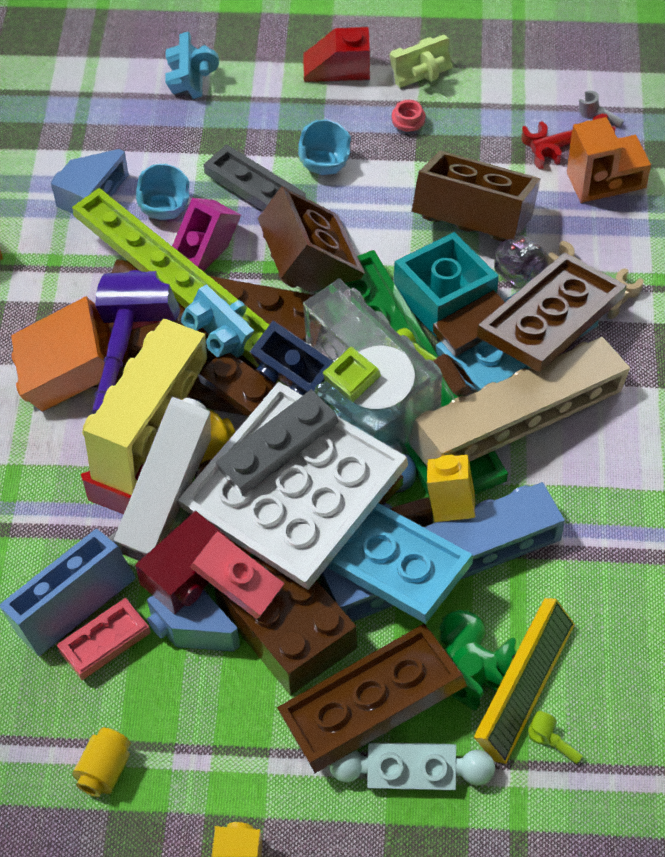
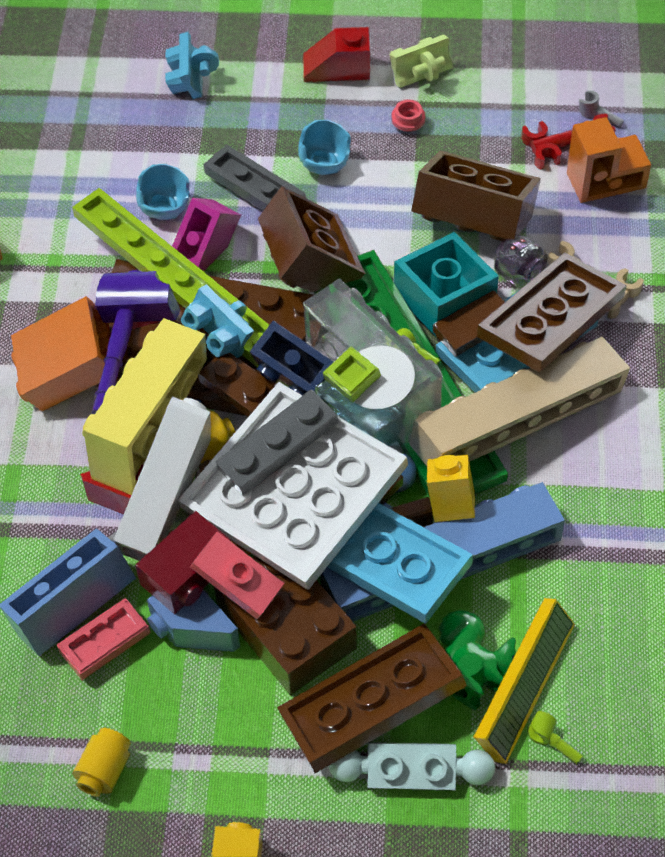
medium blue slope [51,149,129,214] -> none
reddish brown tile [433,354,478,397] -> none

